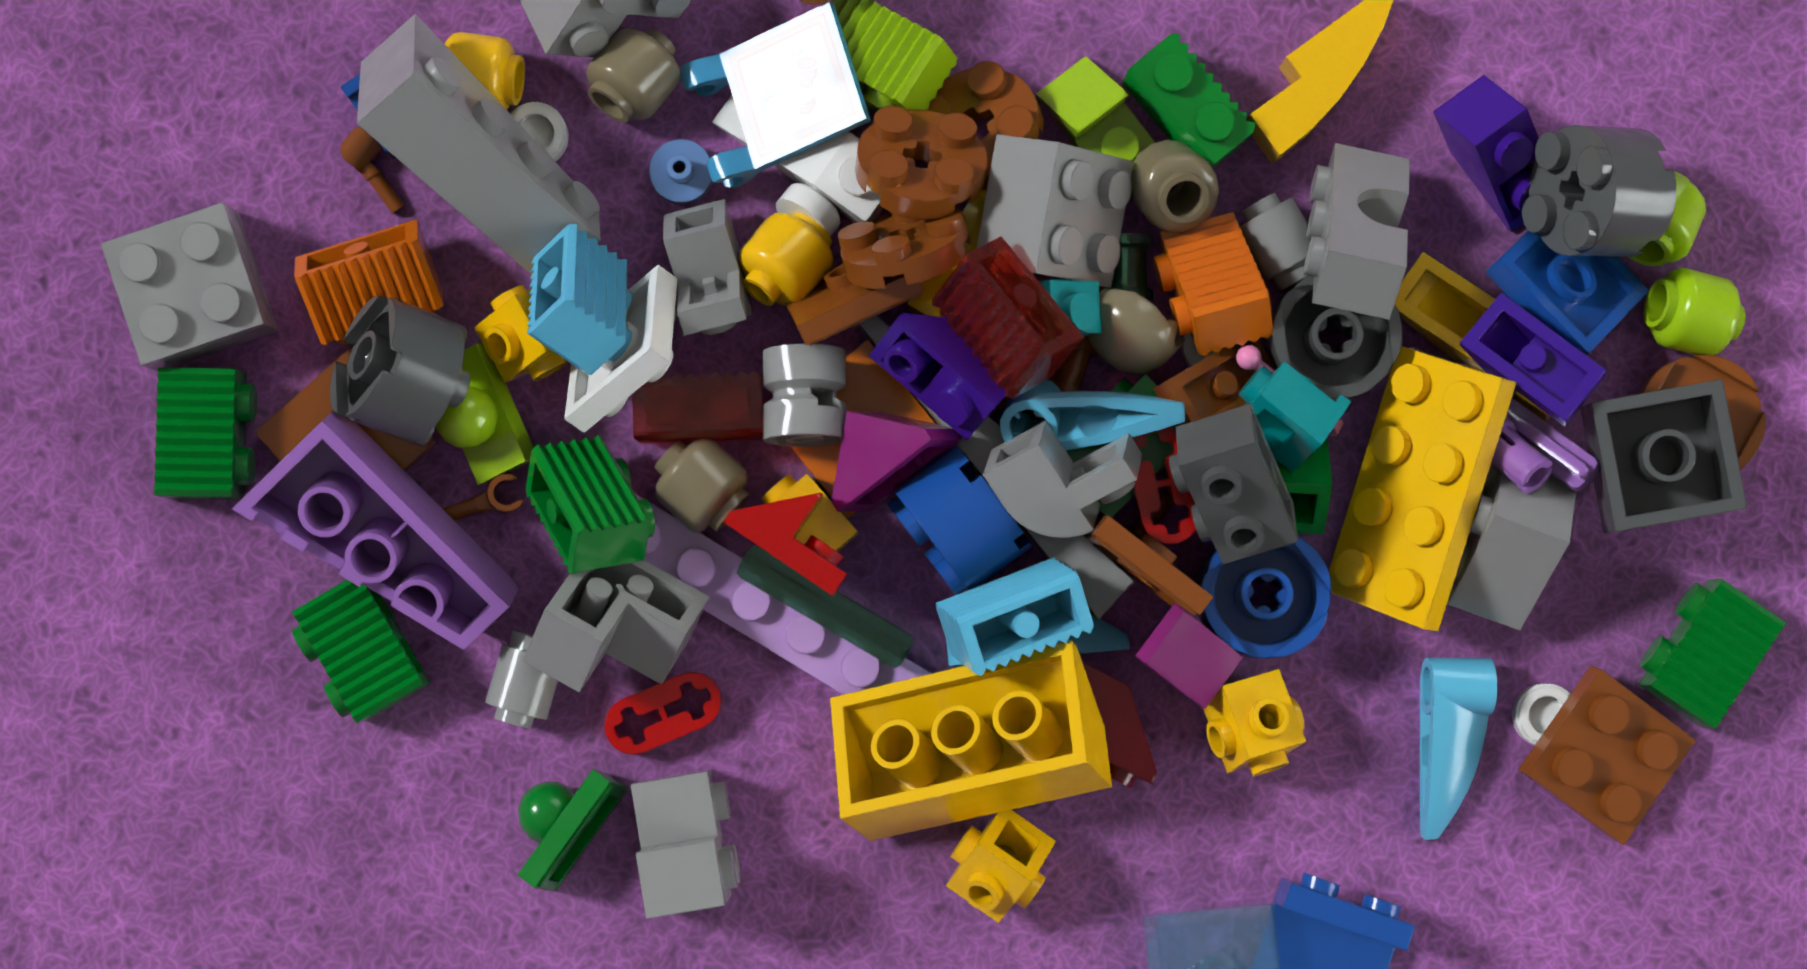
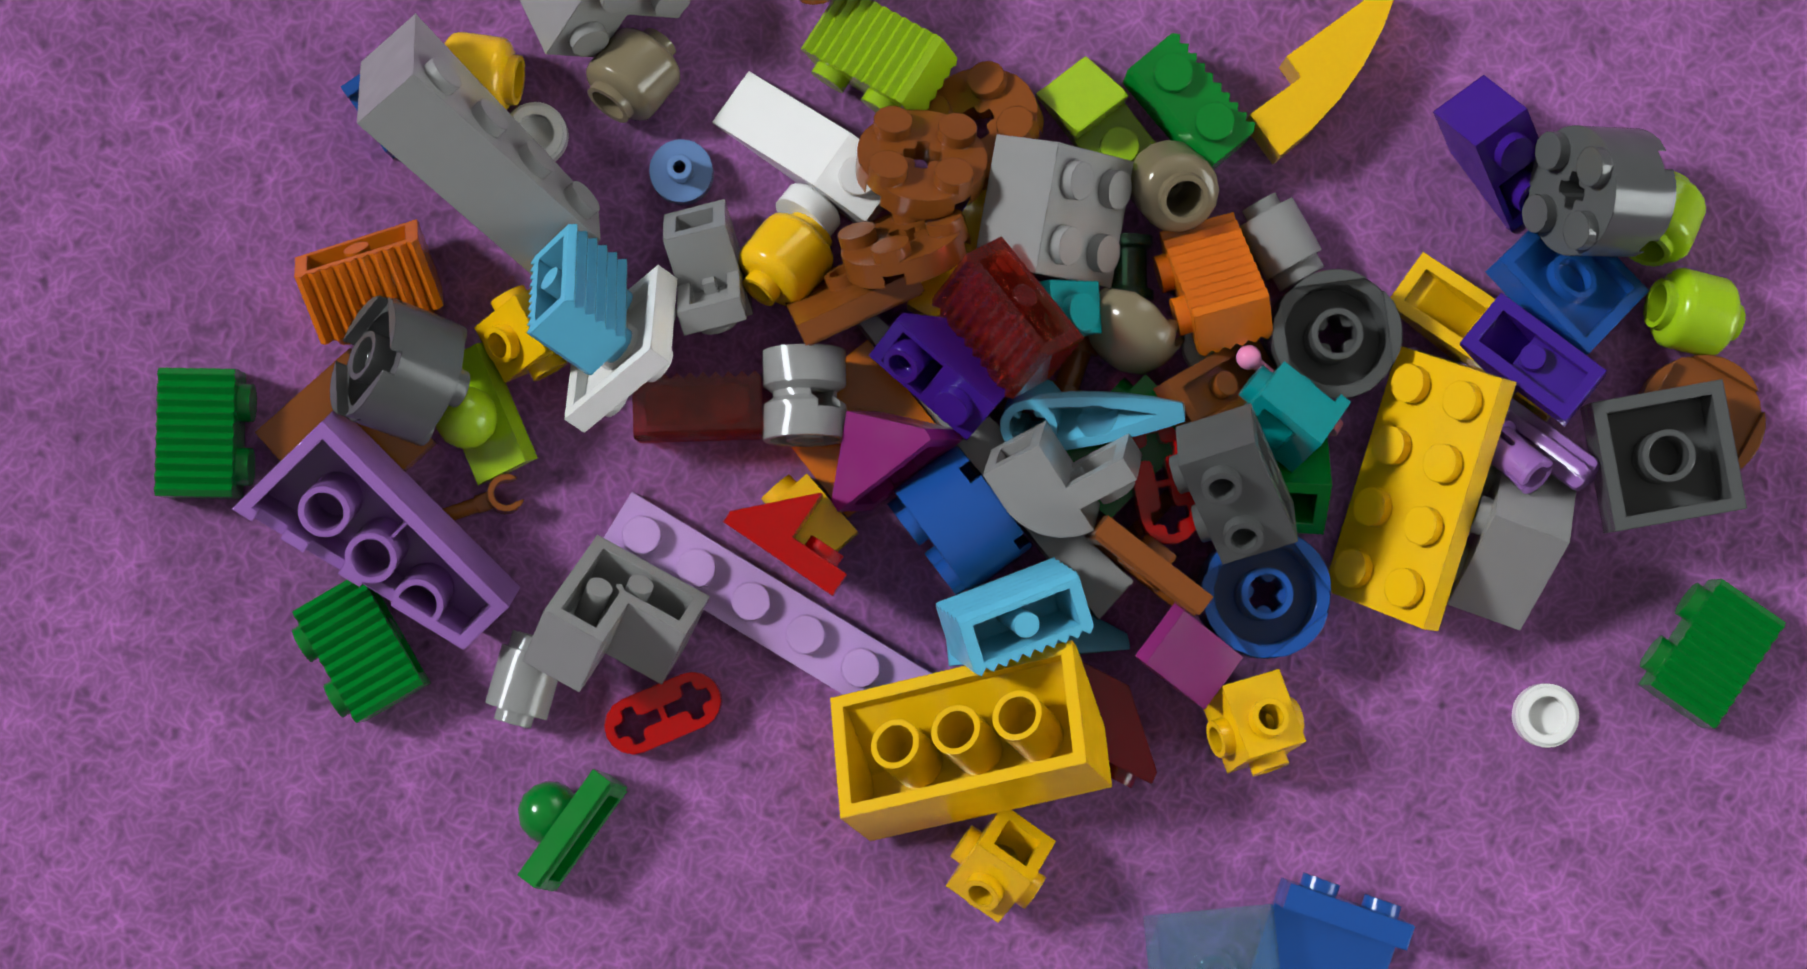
light grey brick [101,202,278,371] -> none
dark orange hand [340,127,405,214] -> none
green brick [526,435,655,574] -> none
light grey brick [631,769,741,919] -> none
dark tan head [654,438,750,533] -> none
flag [680,2,871,189] -> none
clear green axle [737,545,914,668] -> none
light grey arch [1304,143,1410,320] -> none
medium azure piece [1420,657,1497,840] -> none
dark orange plate [1518,665,1696,845] -> none

